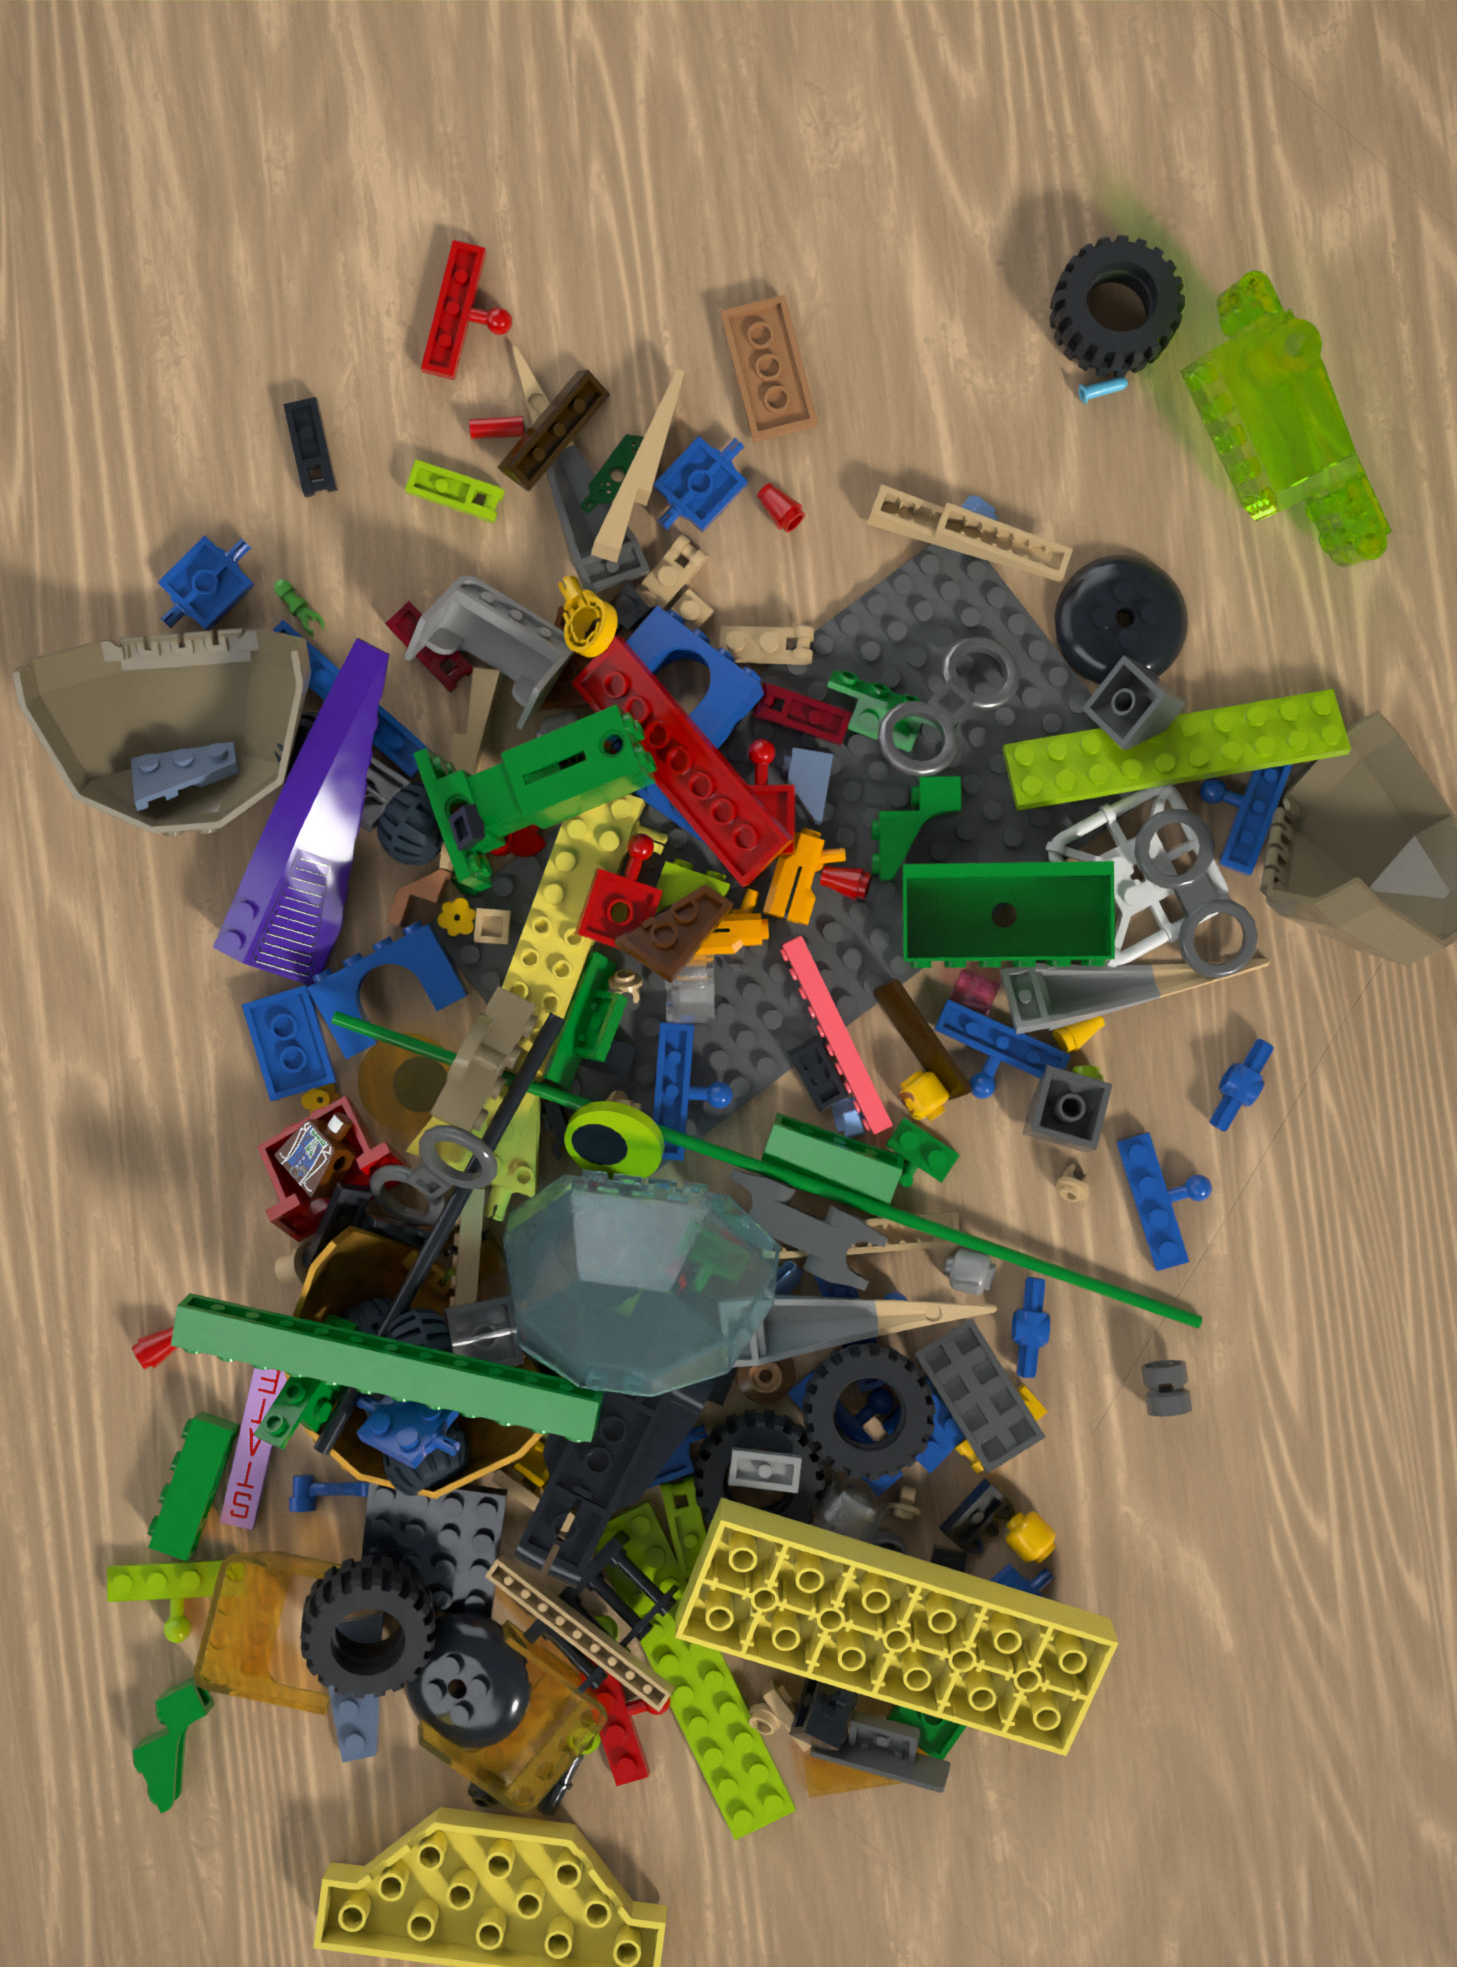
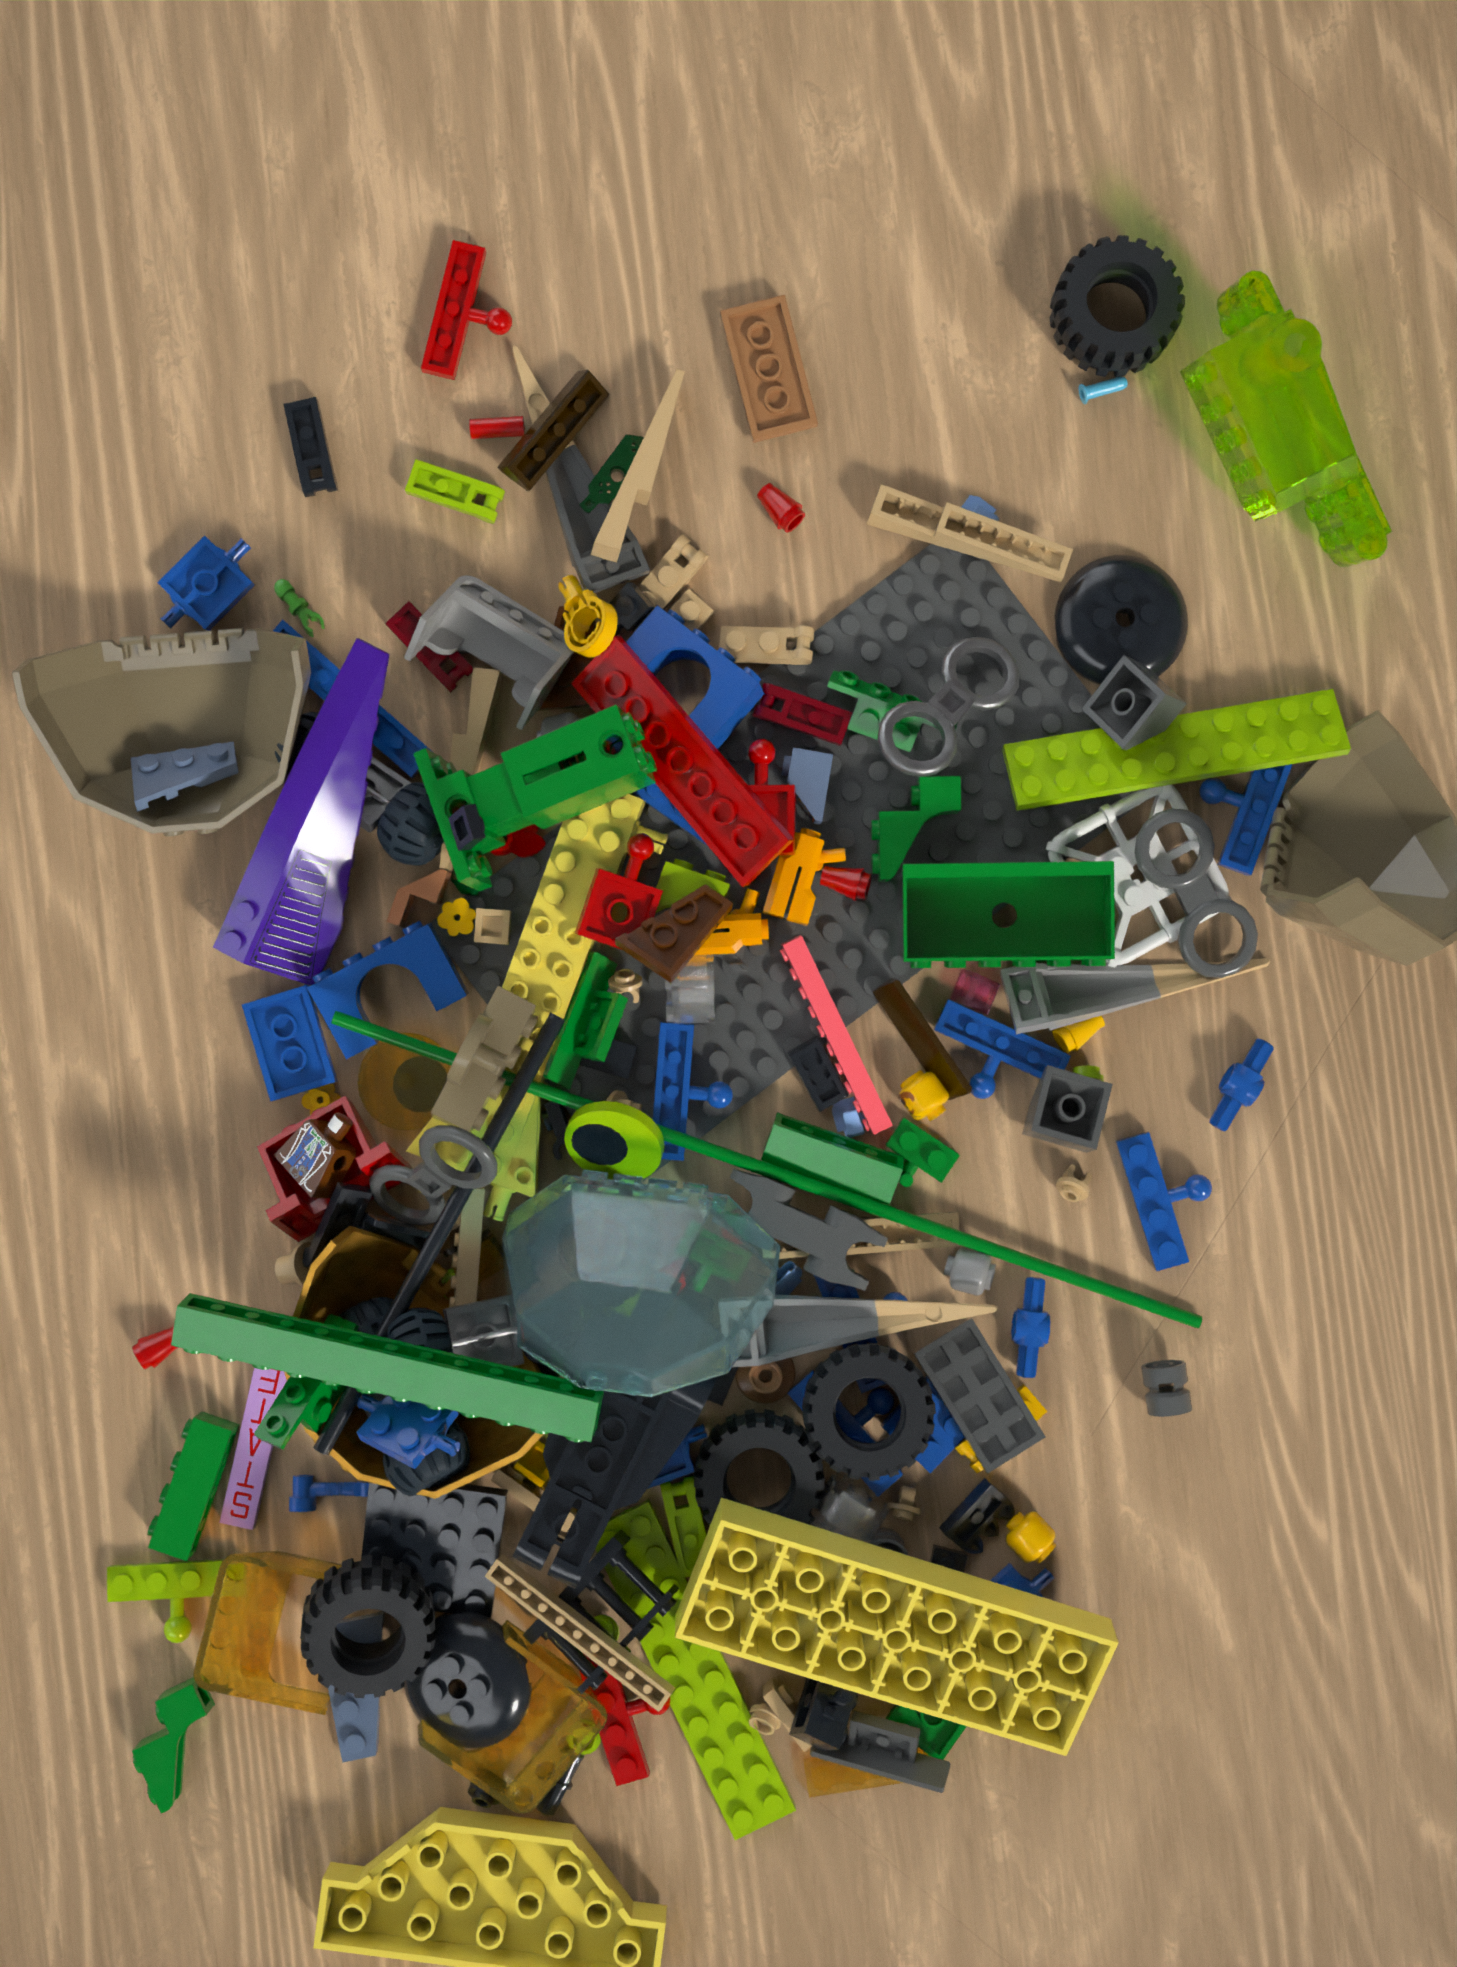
blue plate [653,436,748,533] -> none
light grey plate [728,1447,802,1493] -> none

